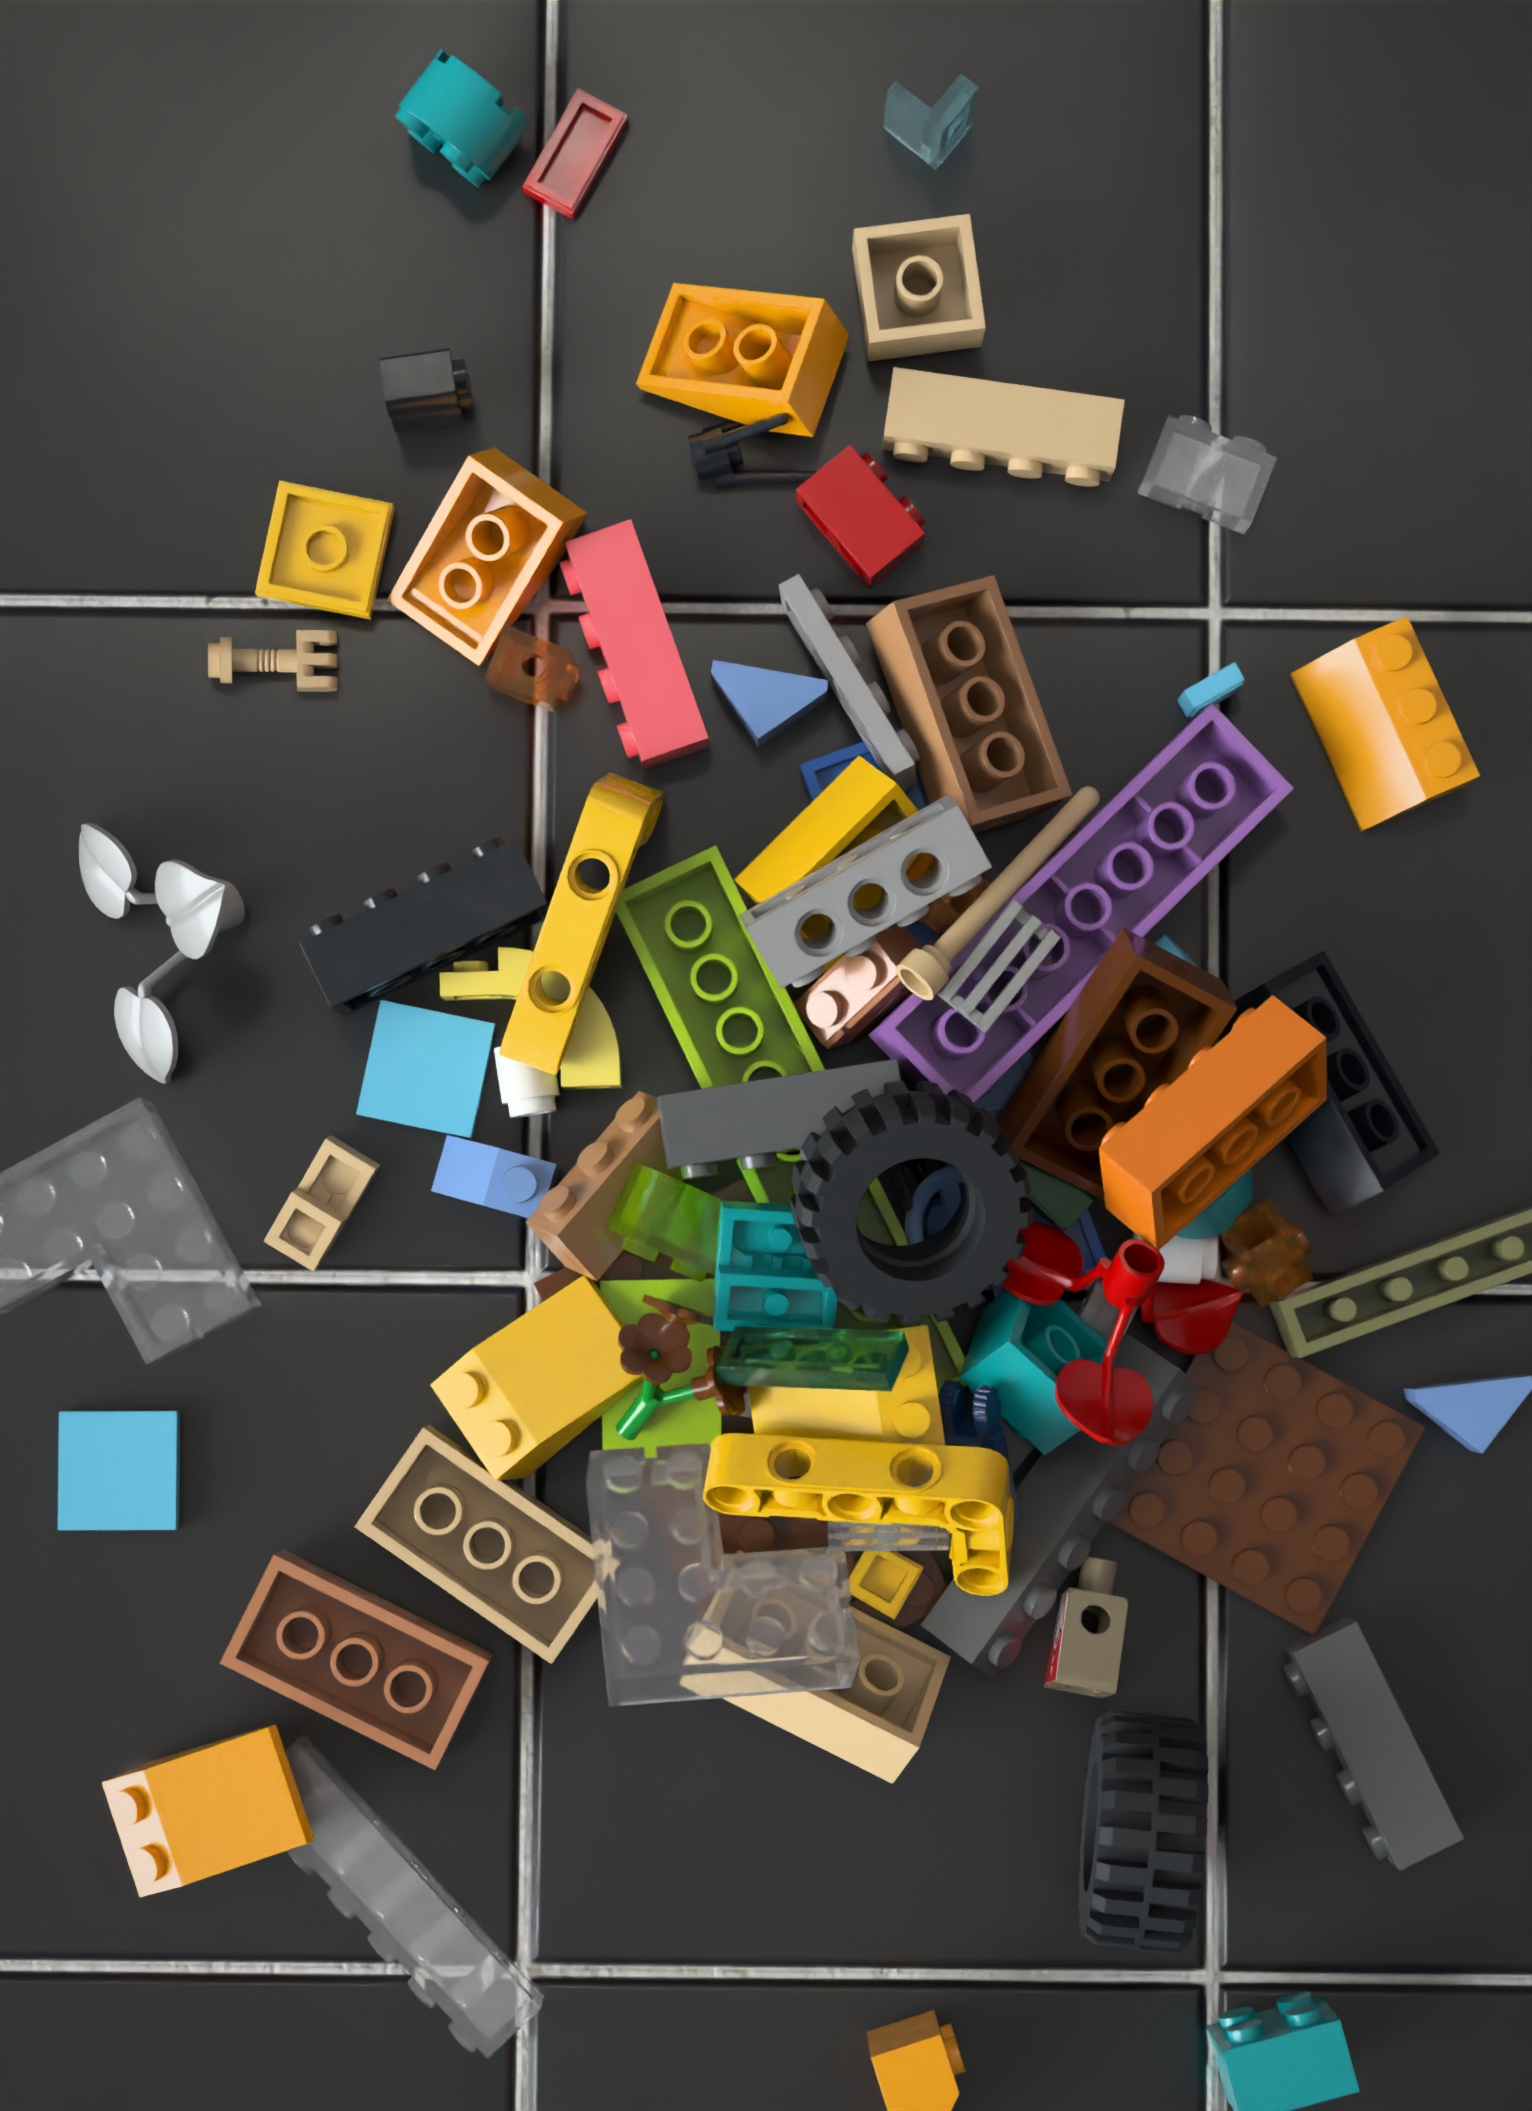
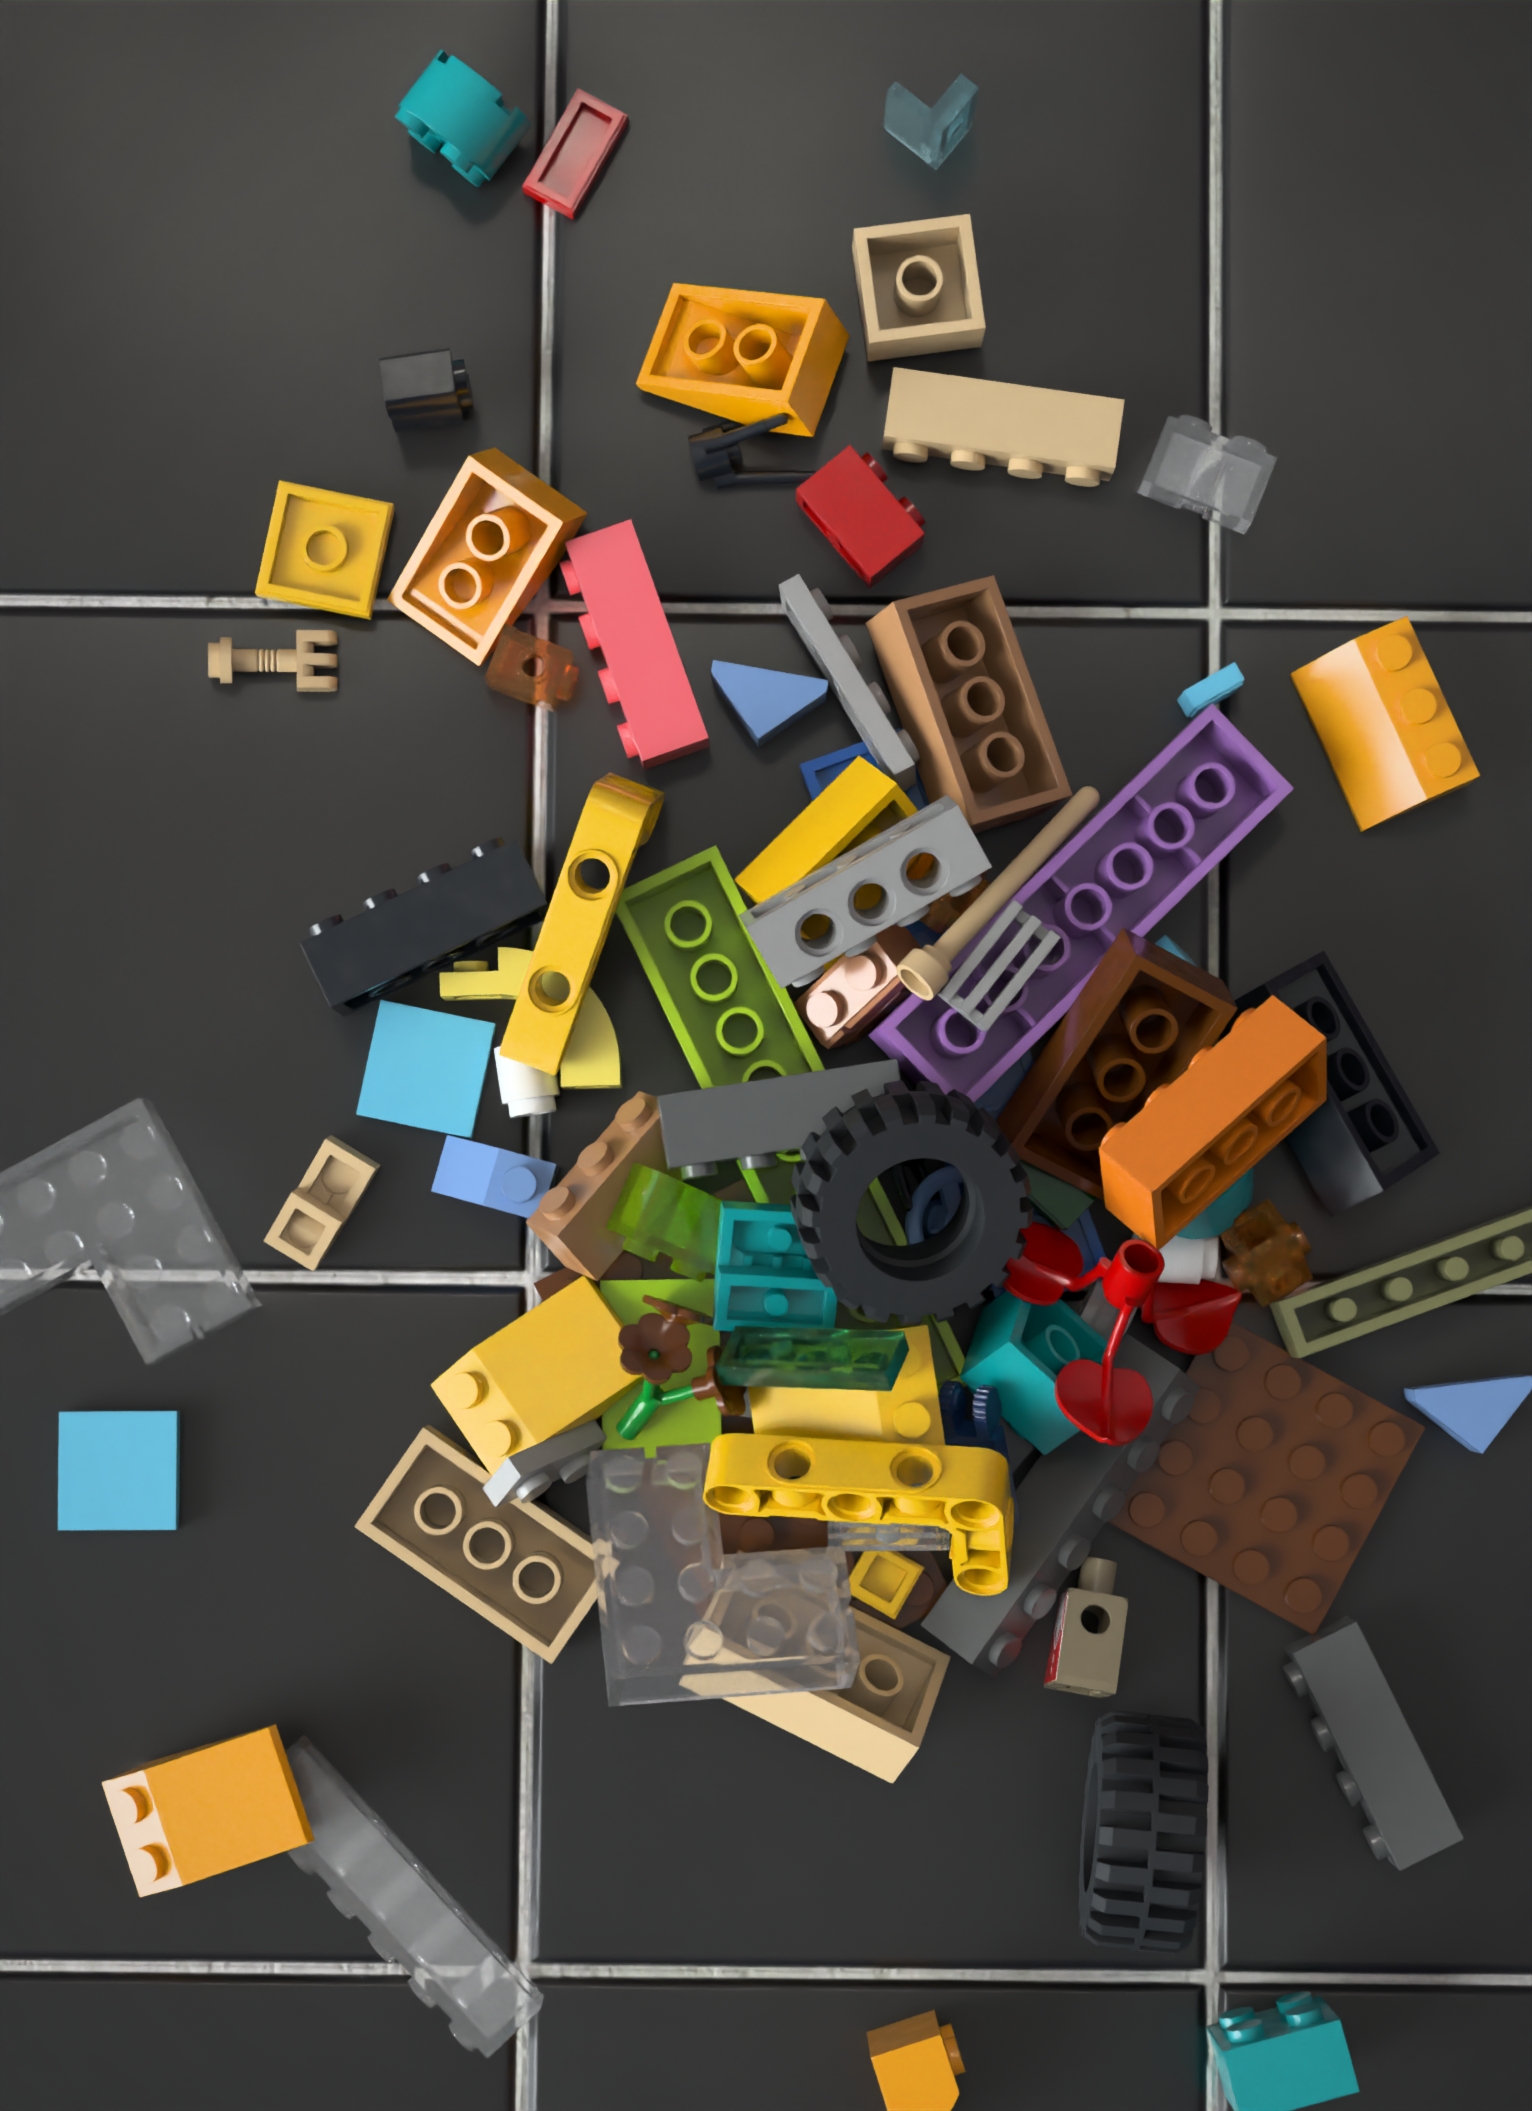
plant [79,822,245,1084] -> none
nougat brick [220,1549,494,1770] -> none
none -> light grey plate [482,1419,607,1508]

